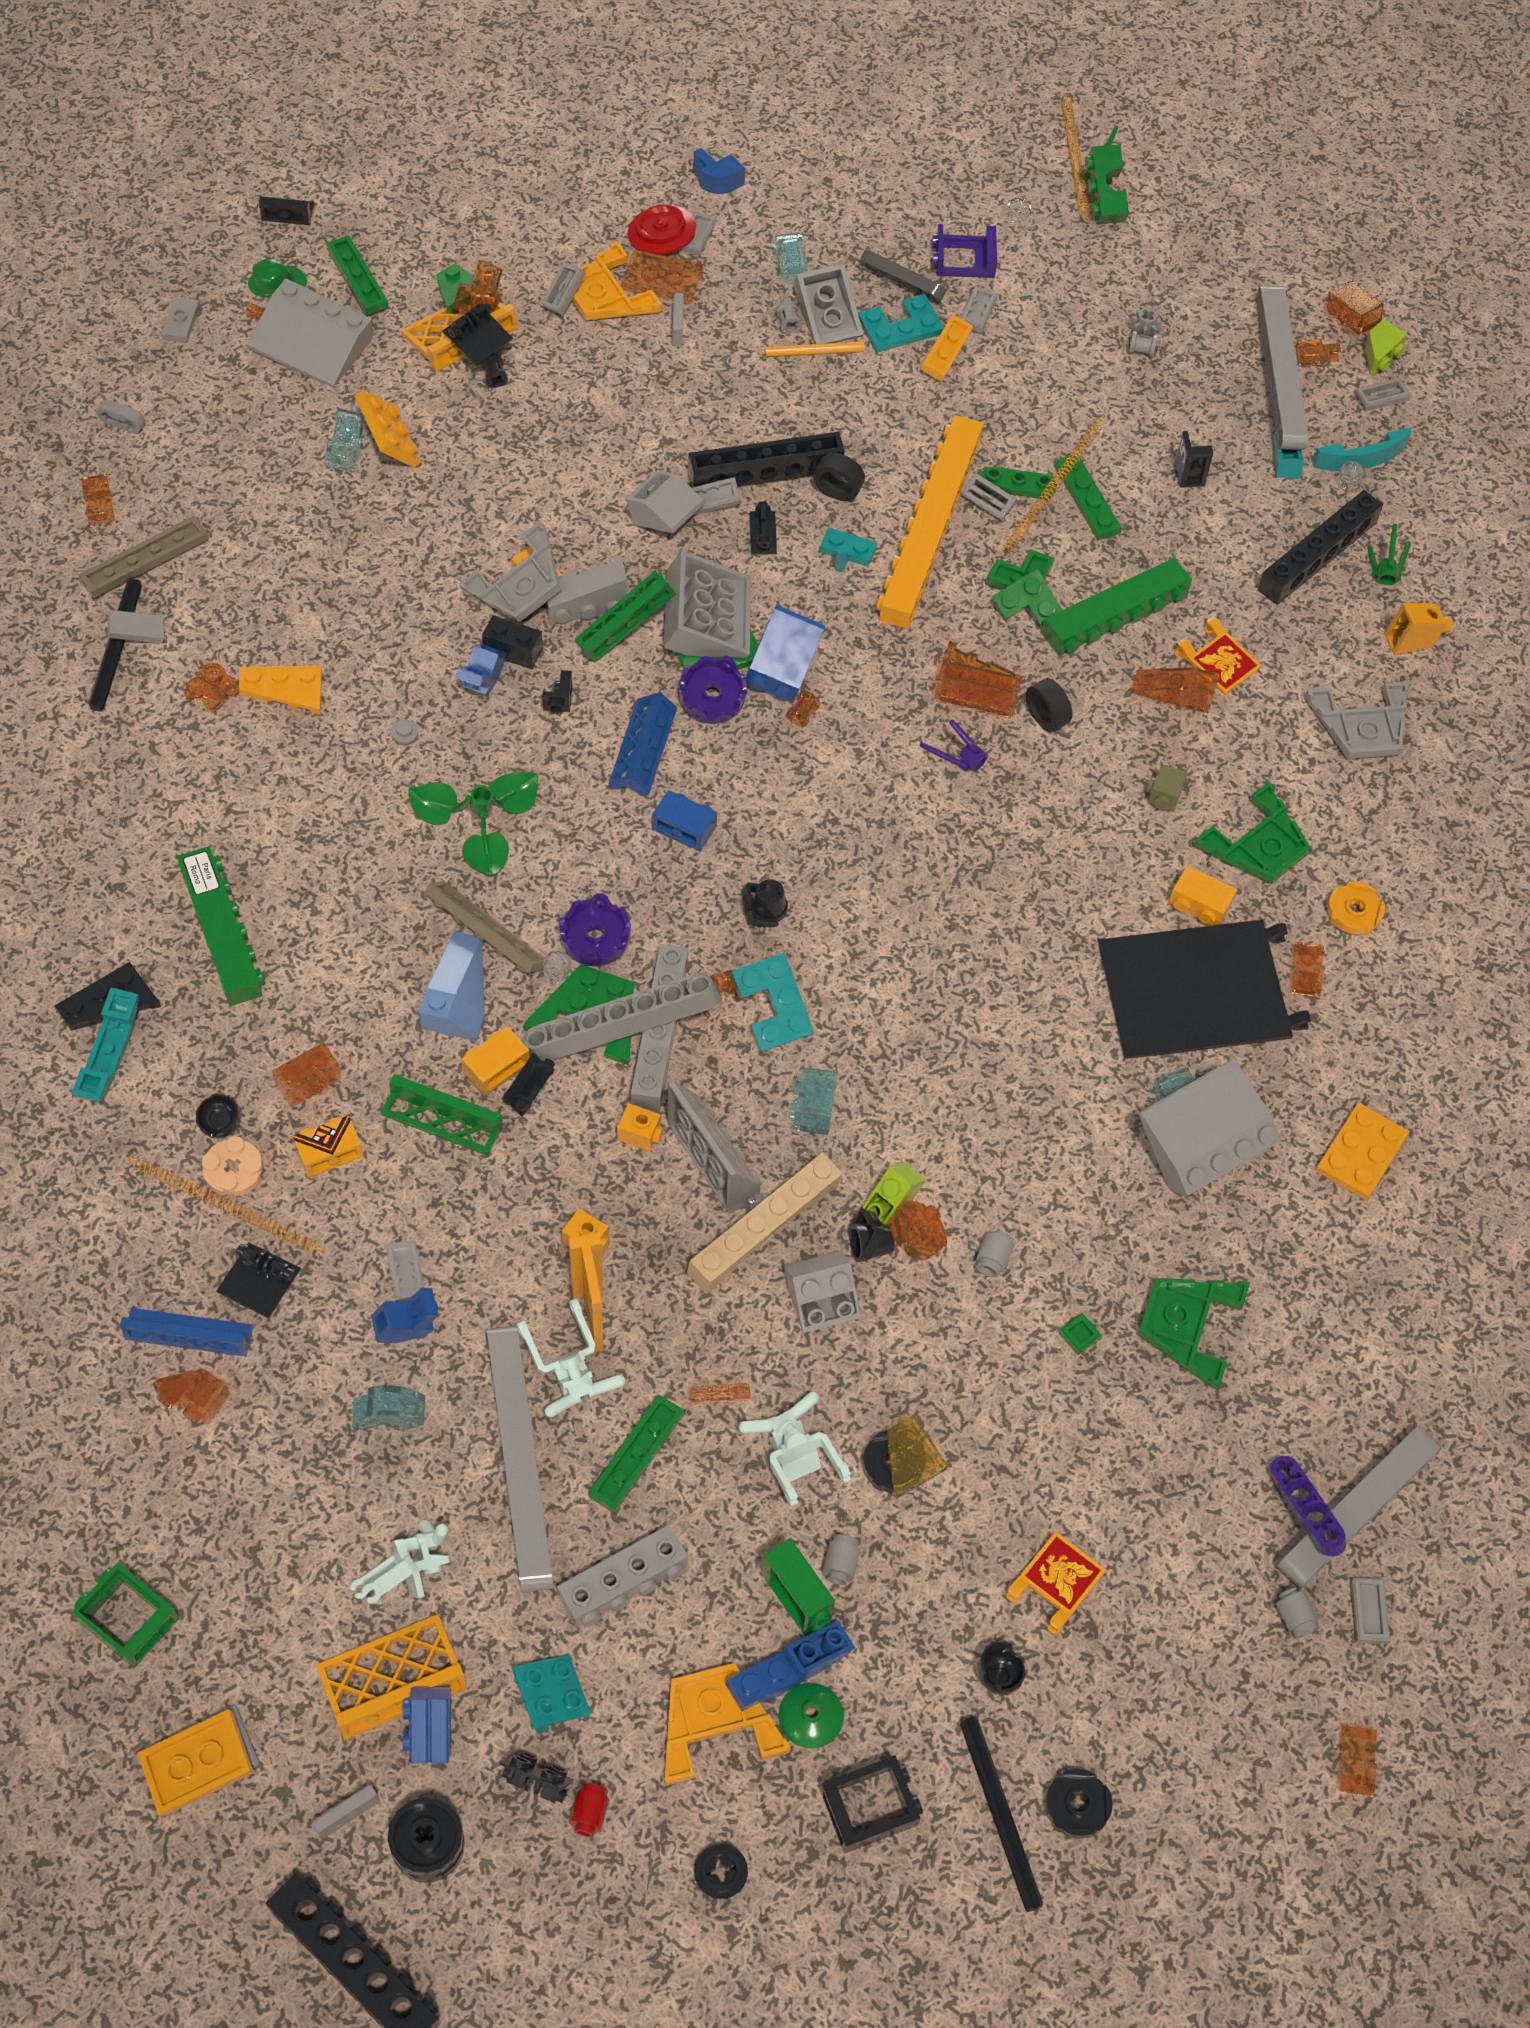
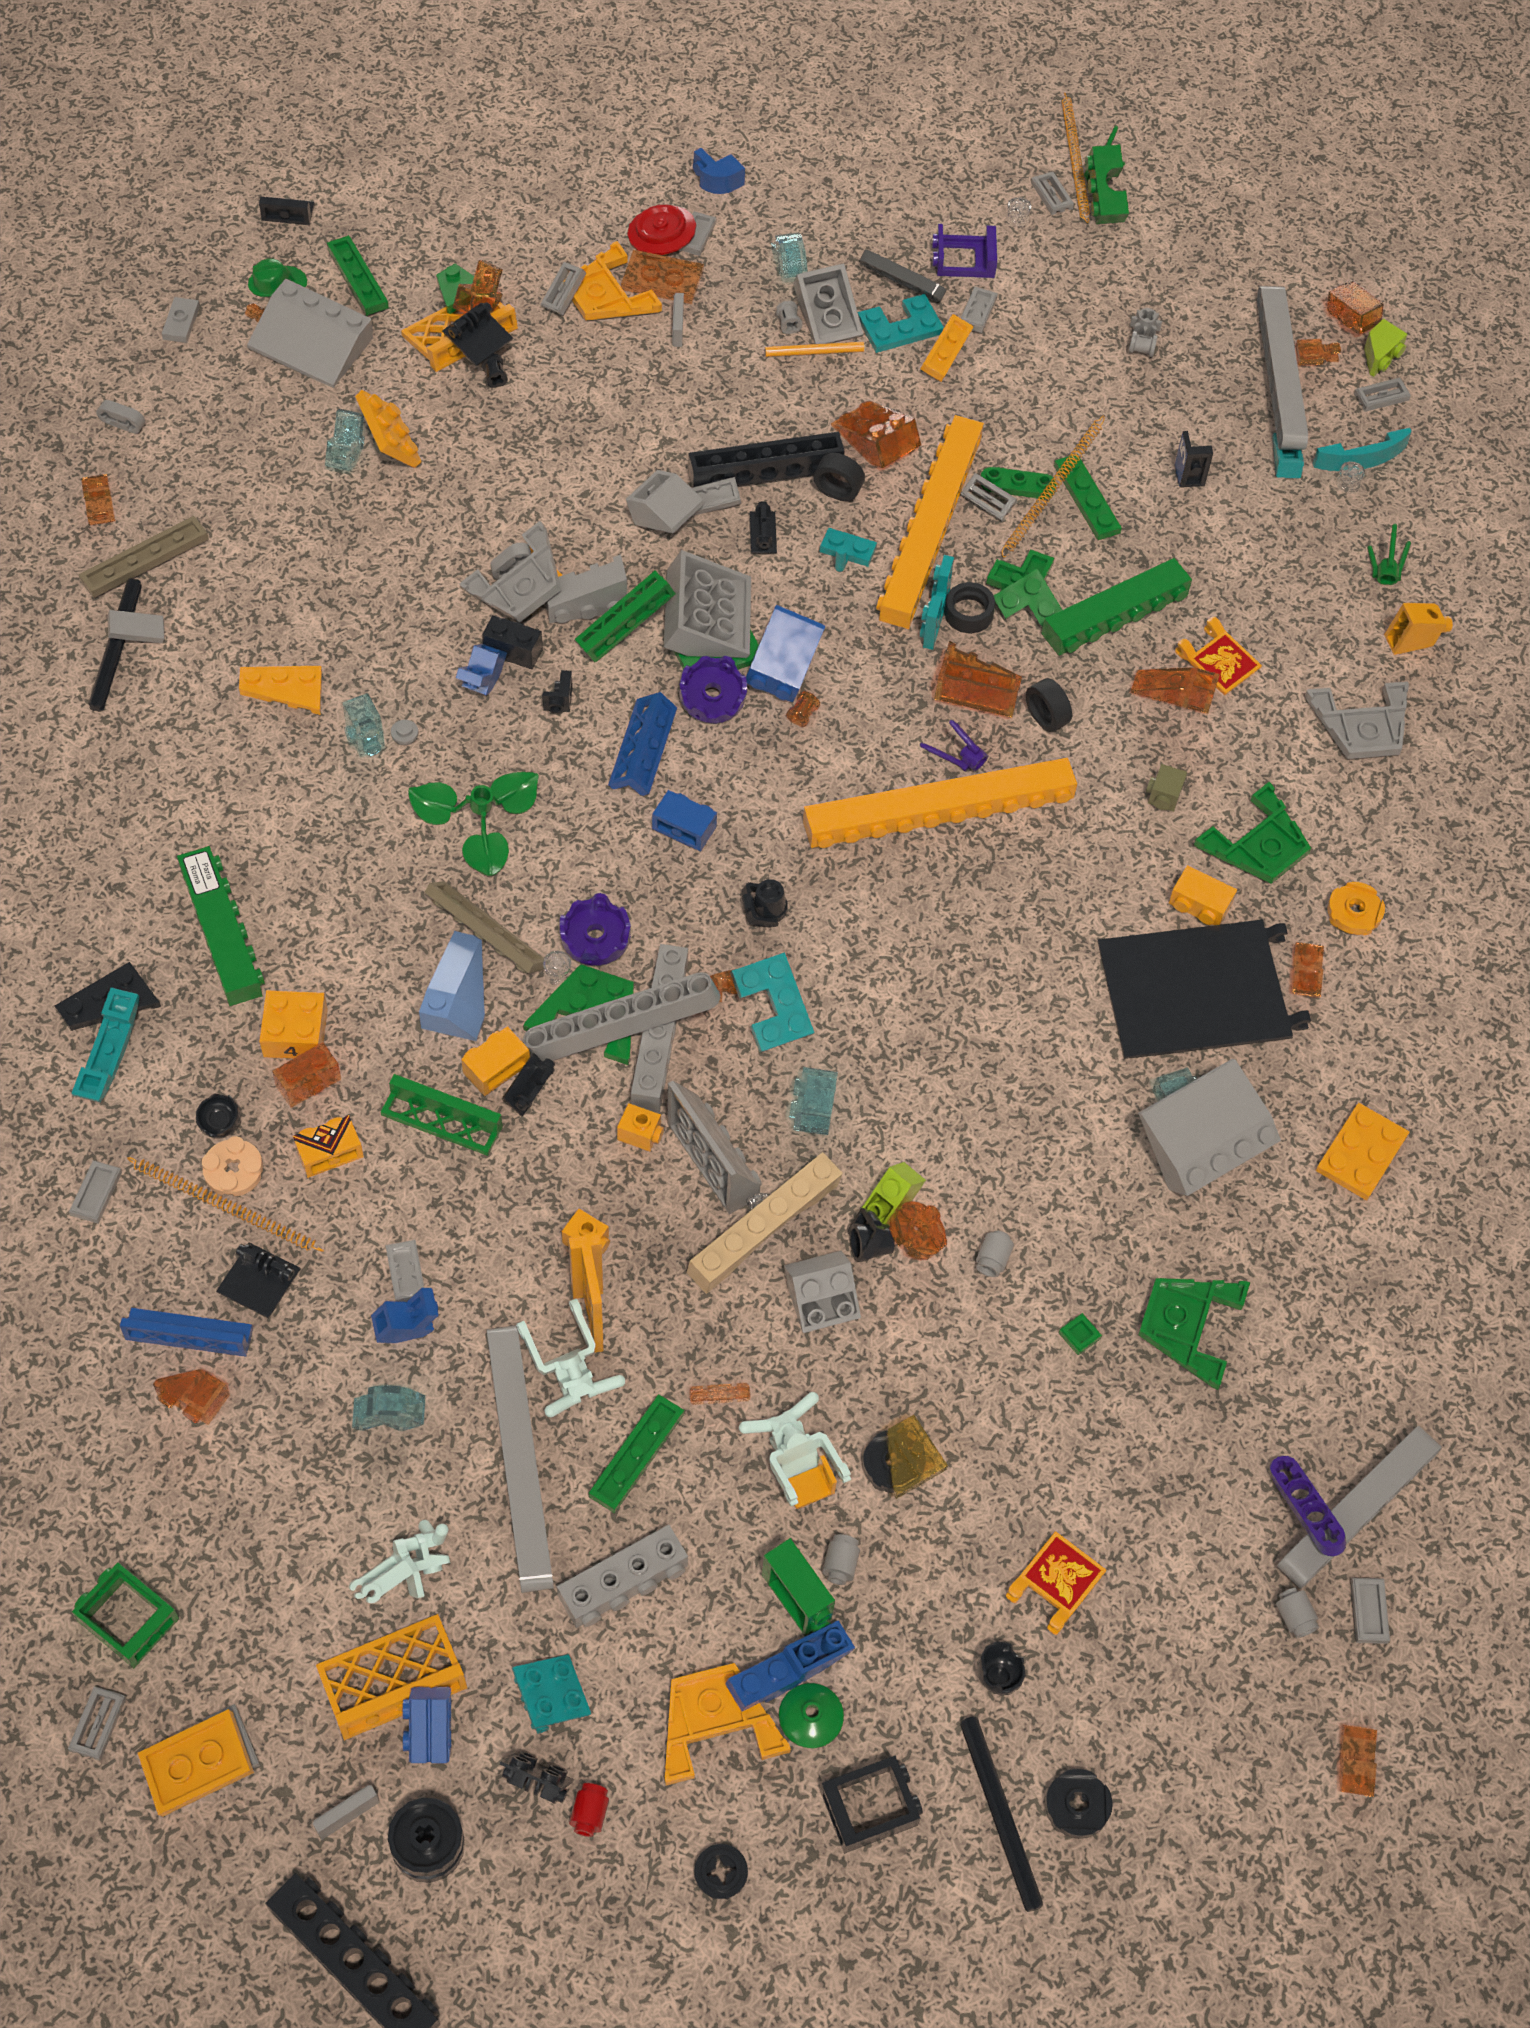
clear orange plate [185,662,239,711] -> none
black brick [1258,490,1383,605] -> none
none -> light grey tile [68,1686,126,1761]
none -> light grey tile [69,1160,122,1224]
none -> light orange brick [259,990,328,1060]
none -> clear light blue brick [342,693,385,758]
none -> light grey beam [490,542,531,580]
none -> light orange bracket [788,1455,837,1509]
none -> light orange brick [803,758,1077,848]
none -> clear orange slope [831,401,922,468]
none -> teal plate [920,555,954,650]
none -> black tyre [944,582,995,634]
none -> light grey tile [1031,172,1074,215]

